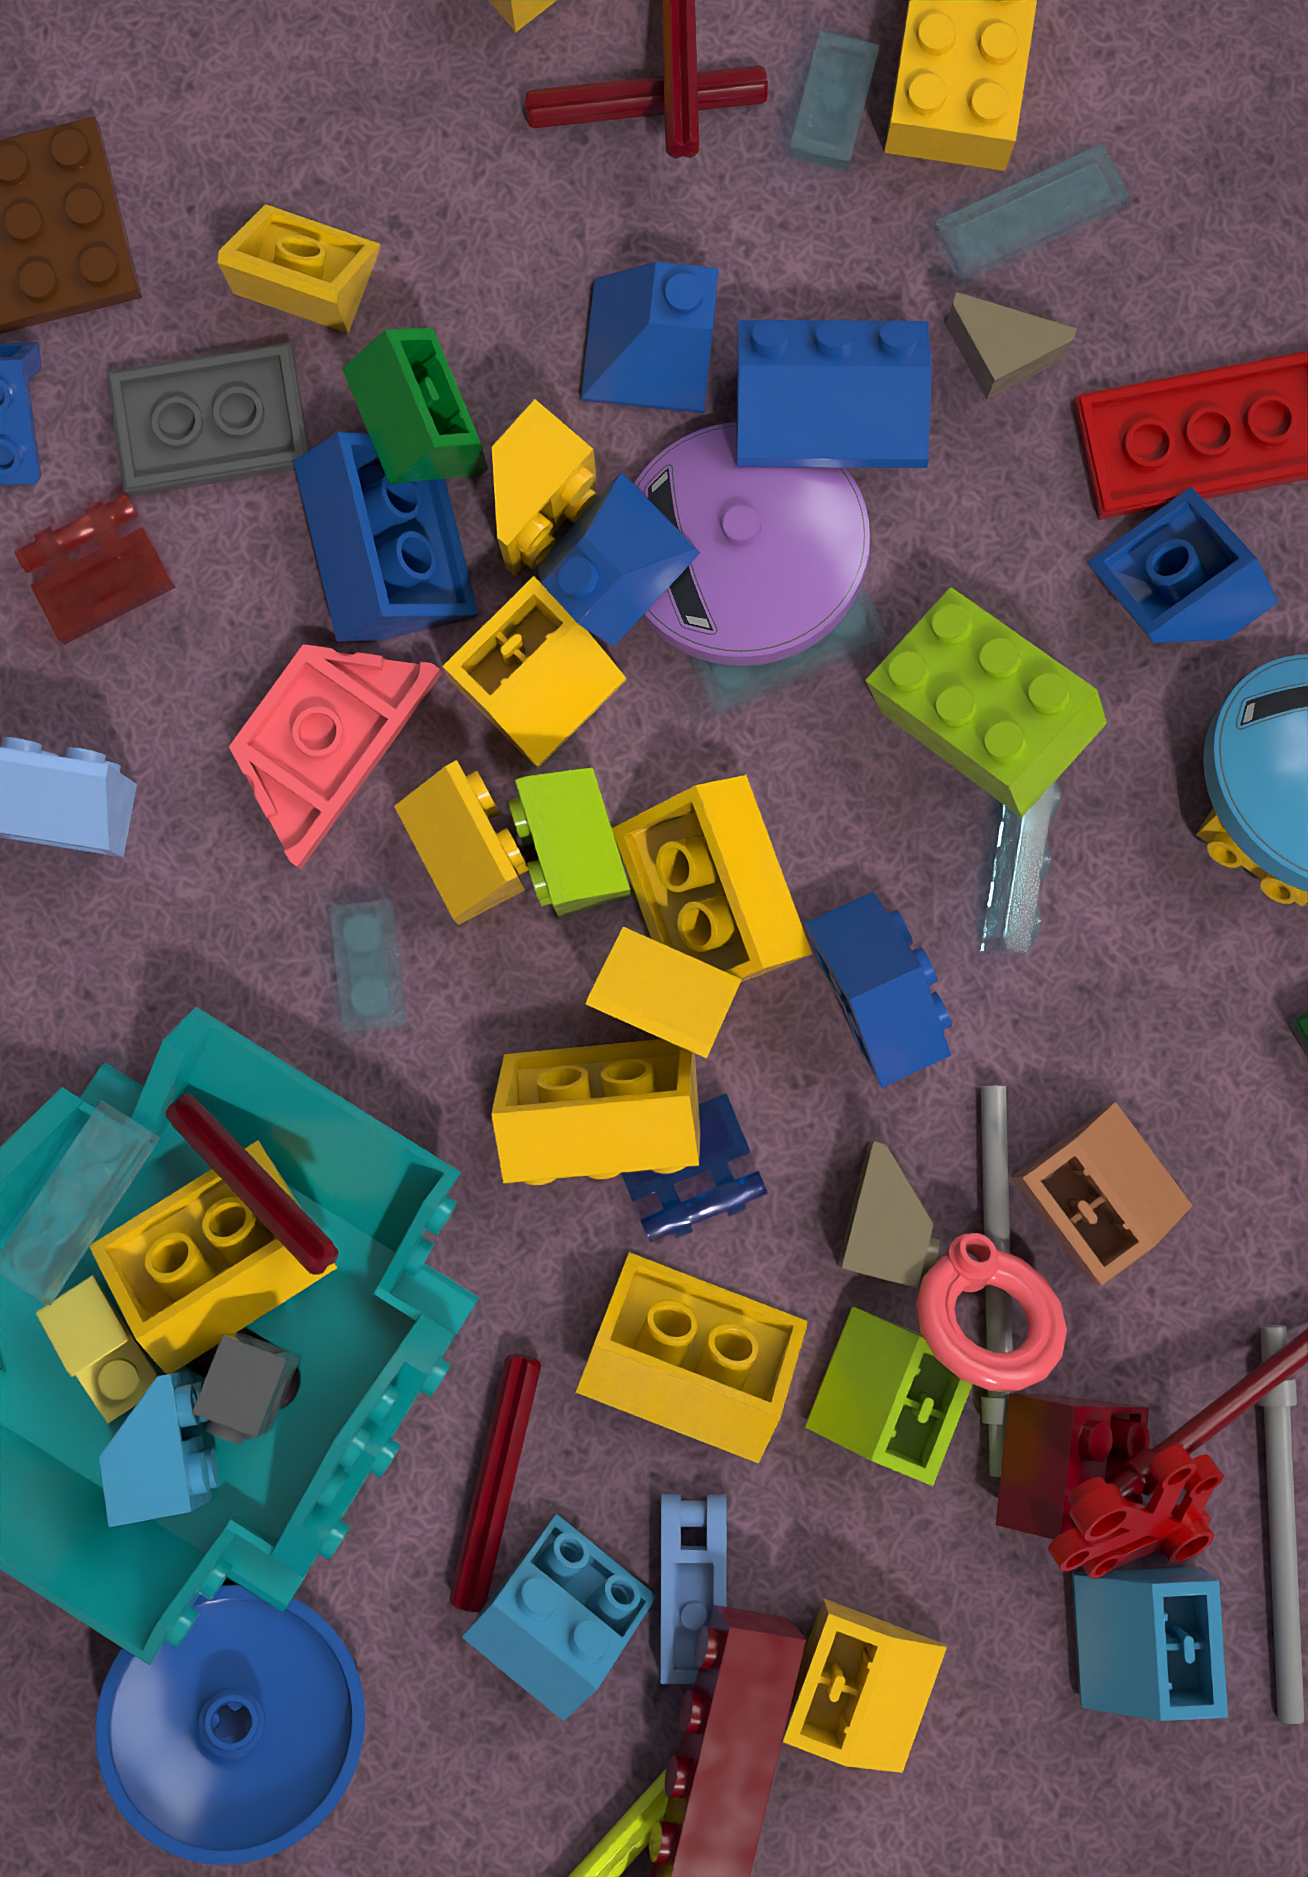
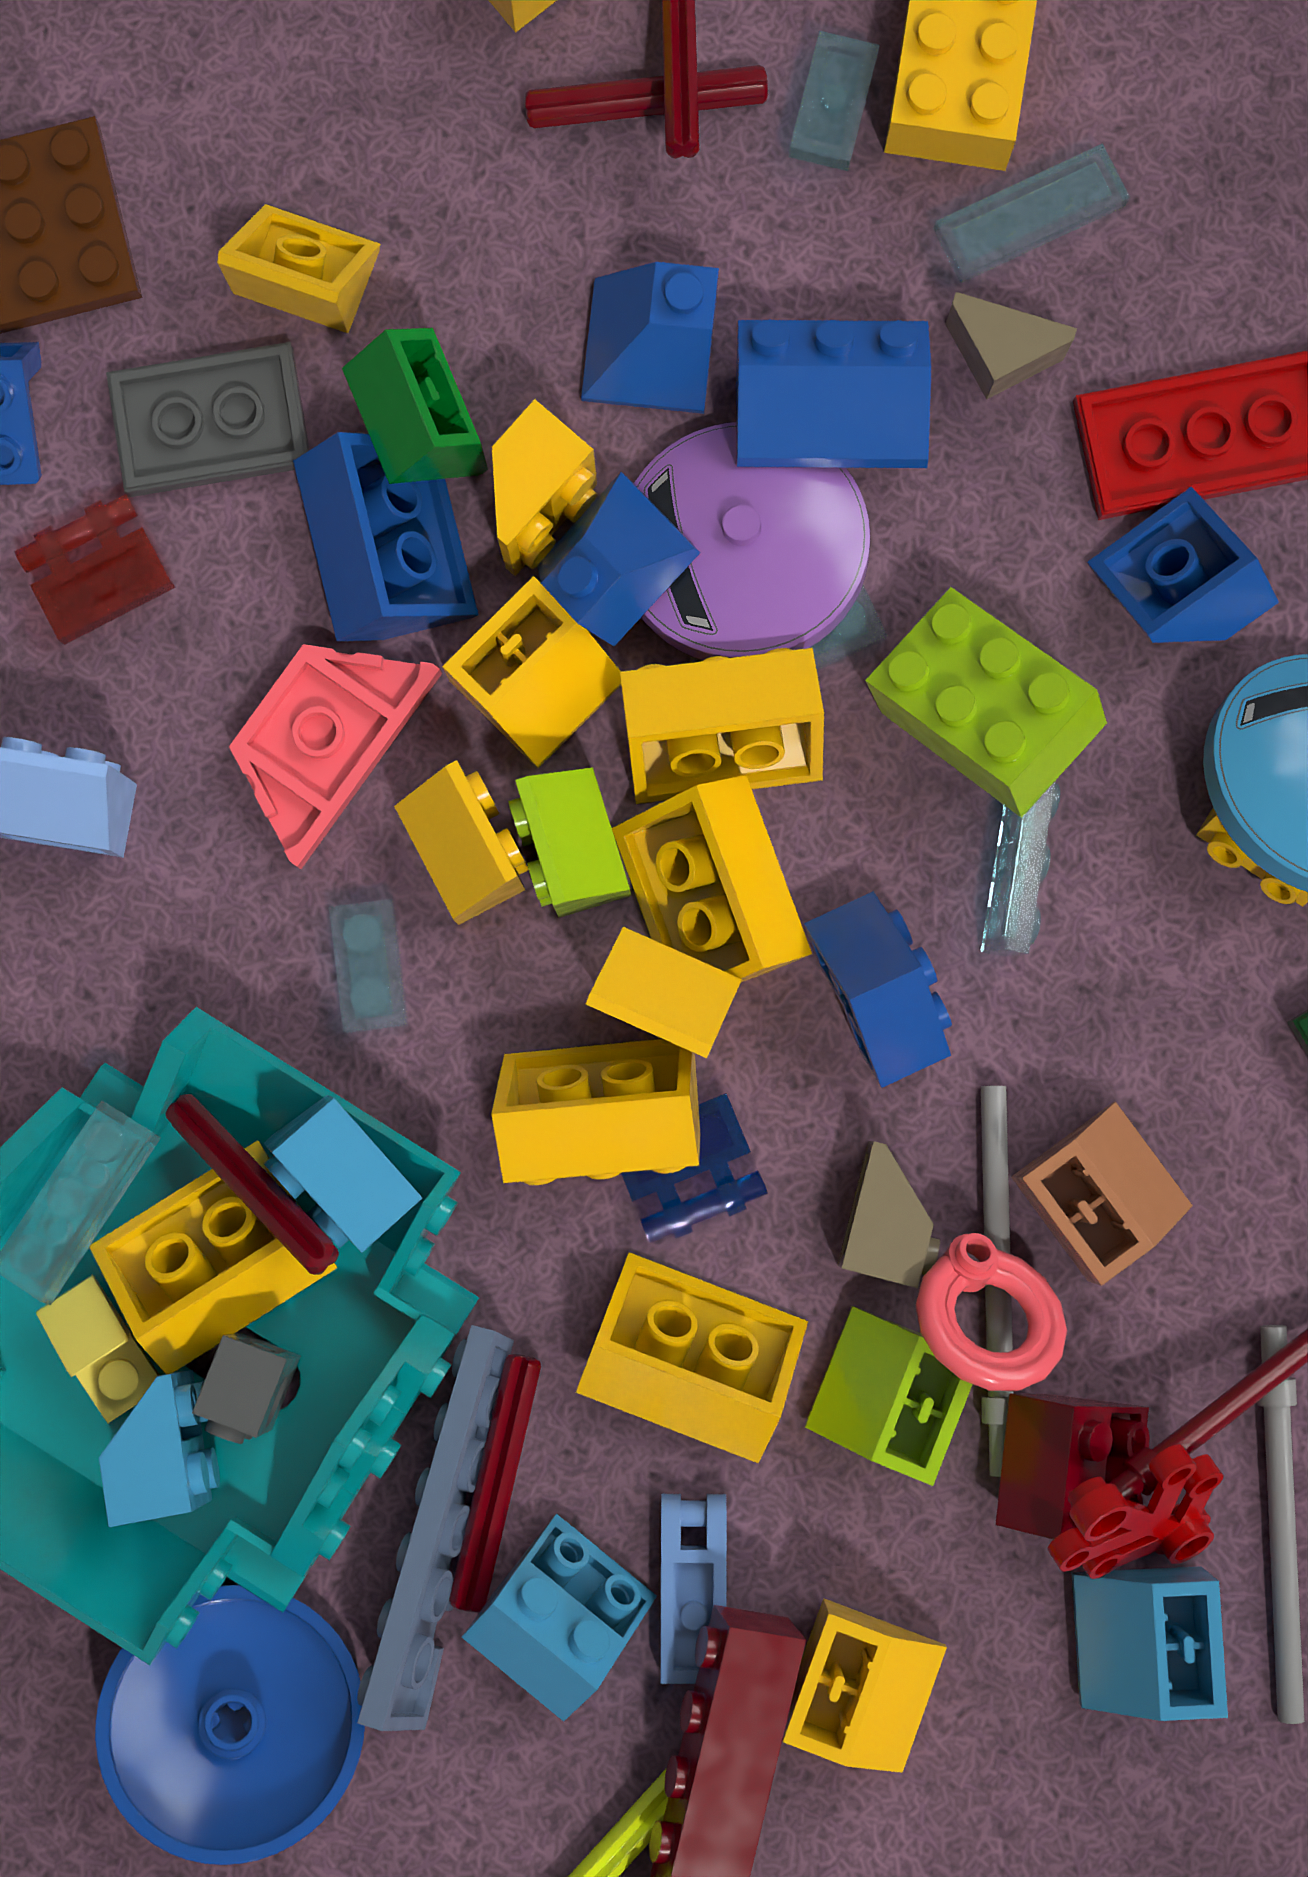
none -> dark azure slope [263,1094,422,1253]
none -> sand blue wing [357,1325,514,1731]
none -> yellow slope [620,648,824,804]

